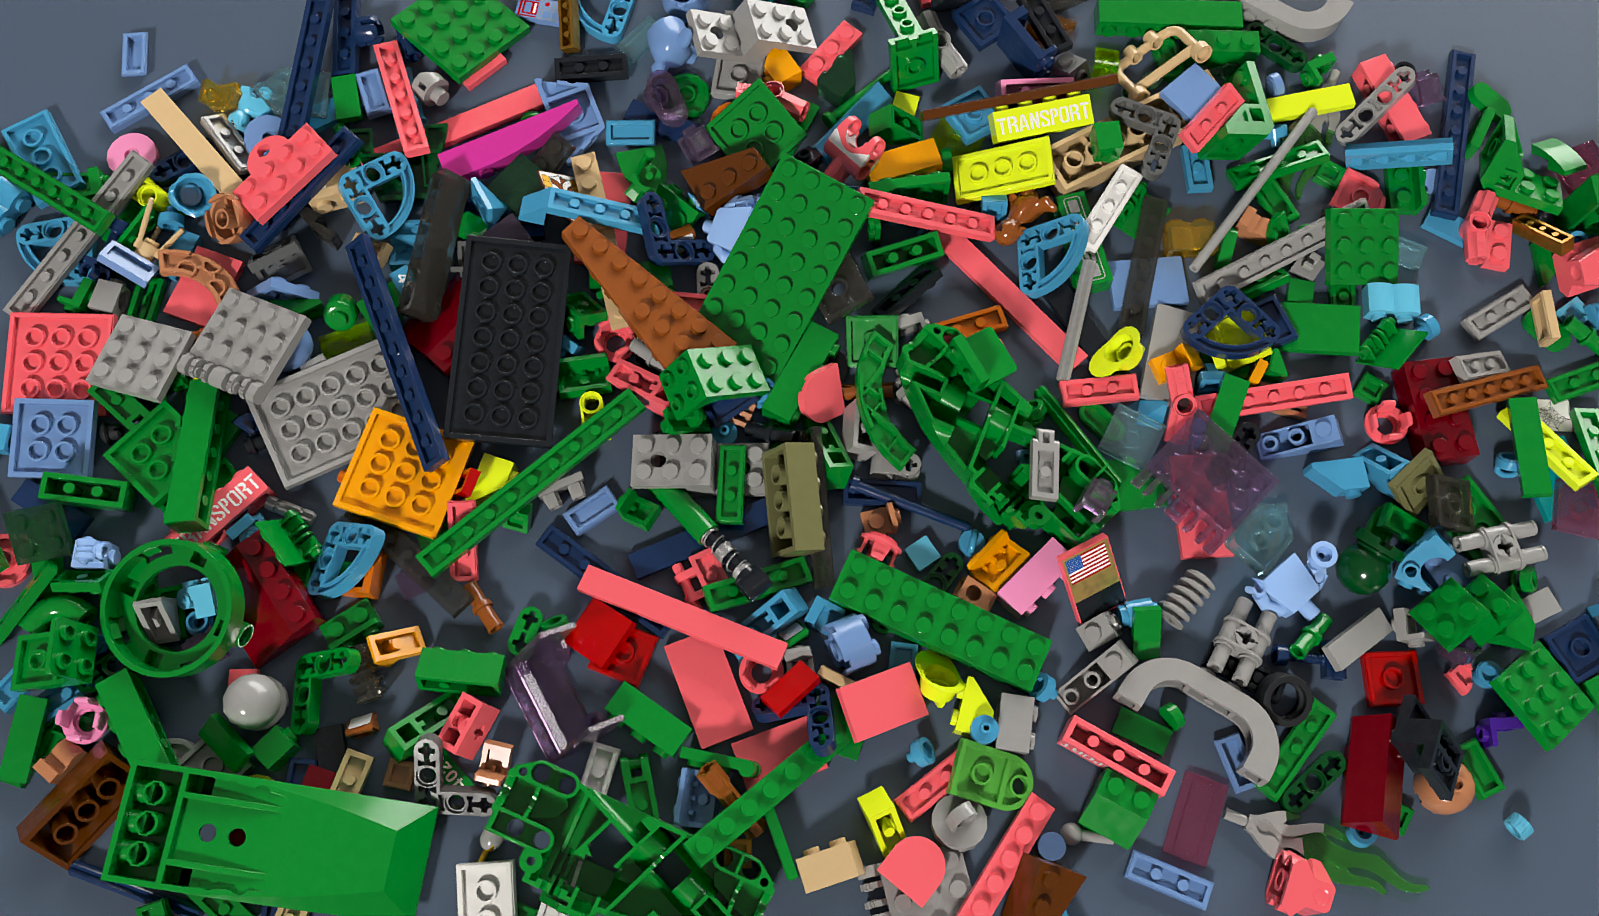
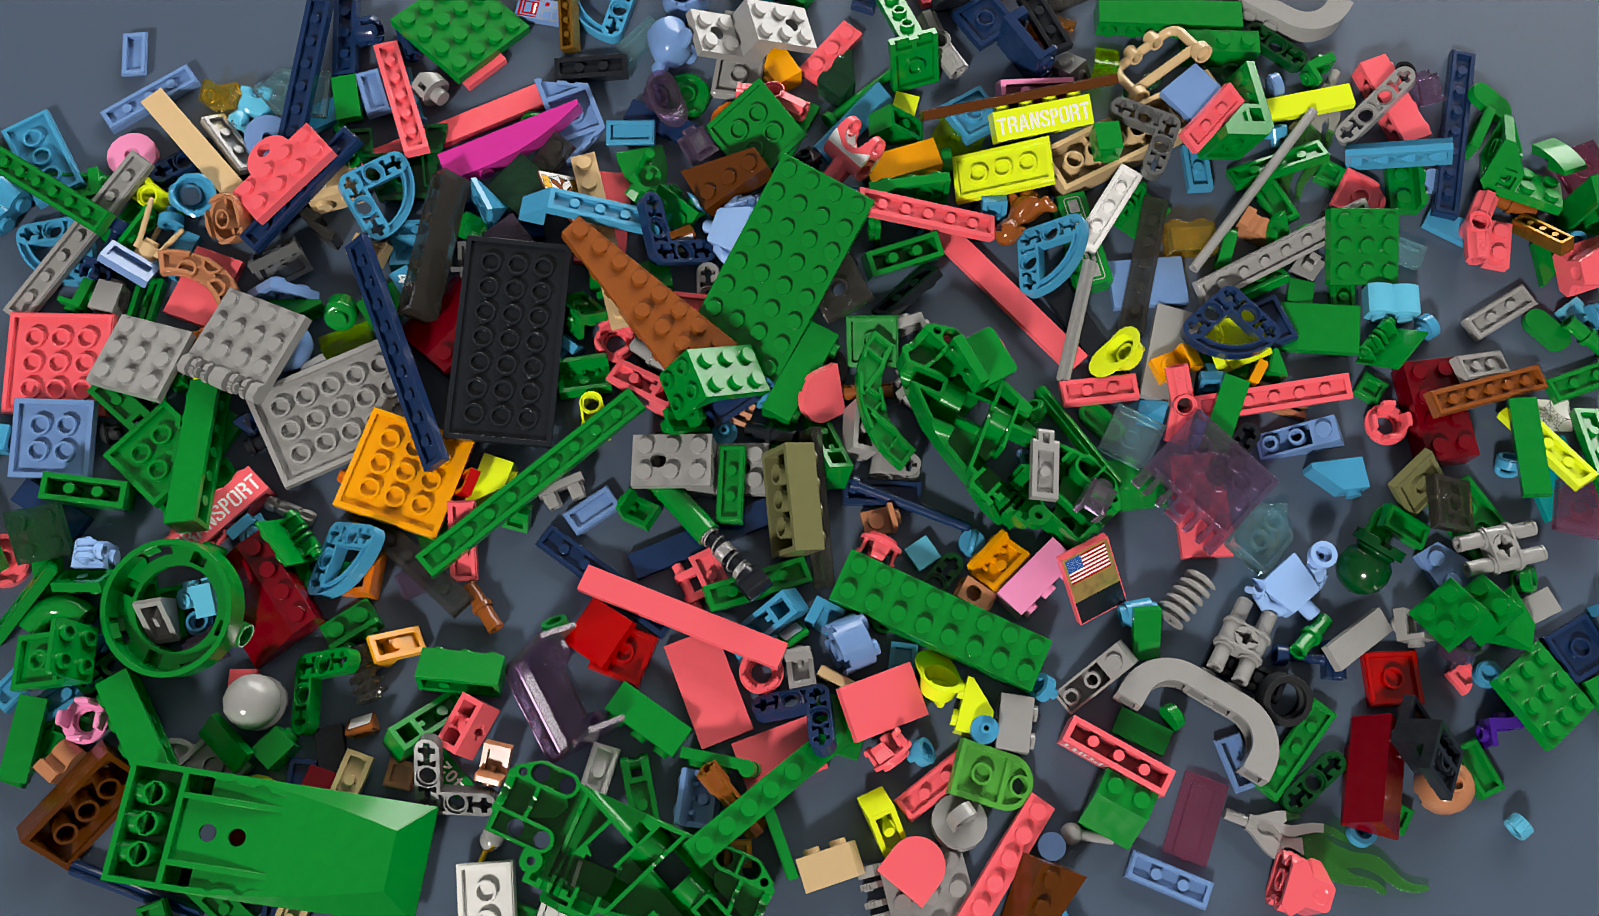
green beam [508,606,545,658] -> none
red tile [760,660,821,719] -> none
orange tile [934,304,1009,338] -> none
light grey bracket [1075,611,1123,652] -> none
green tile [1151,37,1183,82] -> none
dark azure slope [1352,443,1410,500] -> none
dark azure tile [1393,526,1456,596] -> none
tan tile [1529,290,1561,347] -> none
none -> coral piece [864,727,912,772]

